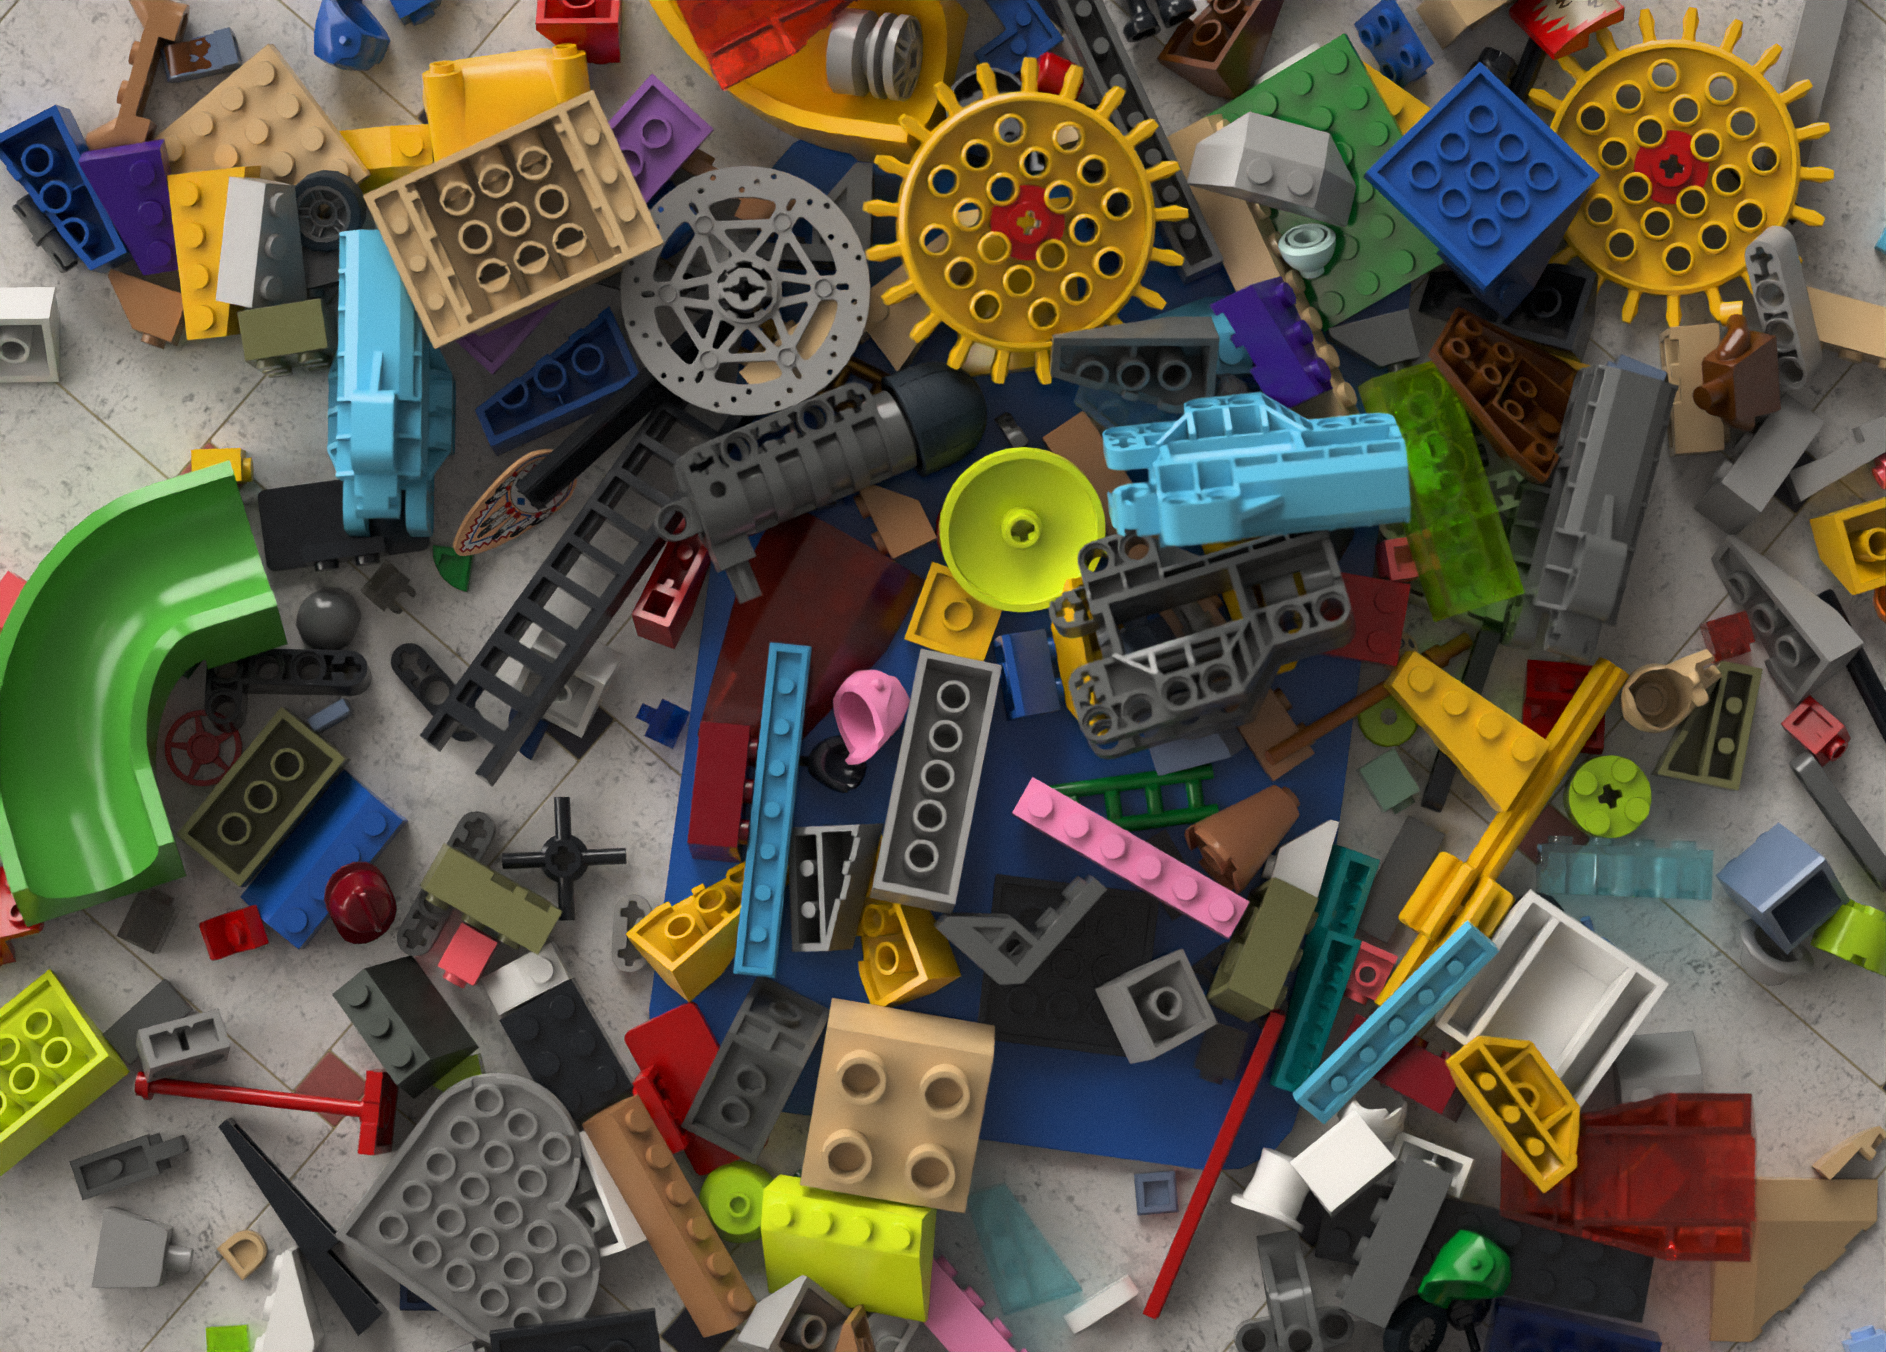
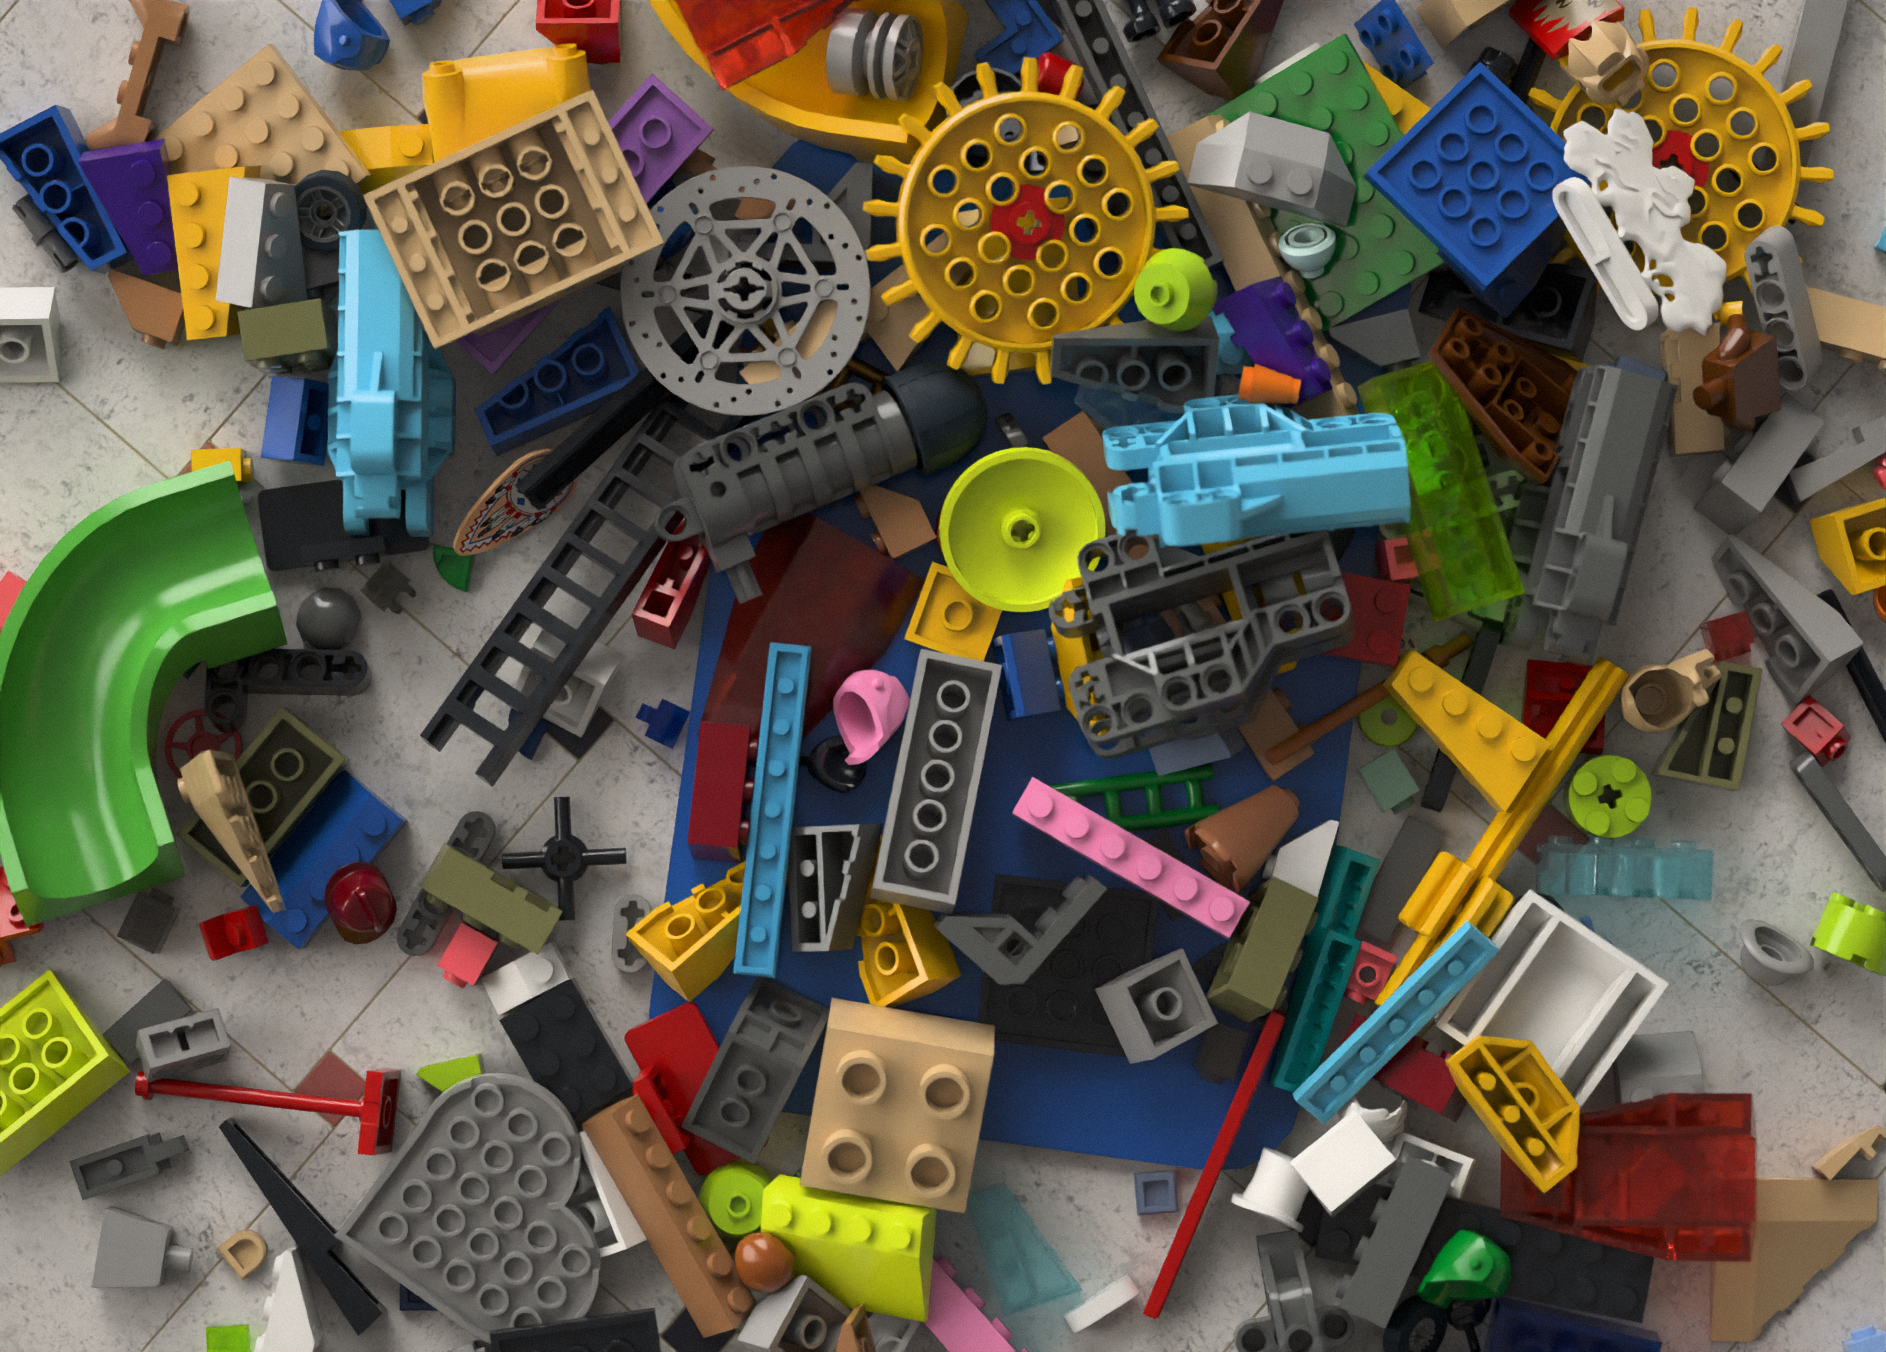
leg [160,27,243,83] -> none
sand blue tile [307,698,354,733] -> none
pearl dark grey slope [332,955,479,1099] -> none
black beam [391,643,483,742] -> none
sand blue slope [1716,822,1850,954] -> none
none -> tan slope [177,750,286,913]
none -> blue brick [261,376,329,466]
none -> dark orange hair [735,1232,799,1293]
none -> lime cone [1134,248,1217,332]
none -> orange cone [1238,364,1301,404]
none -> white plant [1552,109,1727,336]
none -> tan helmet [1562,20,1649,107]

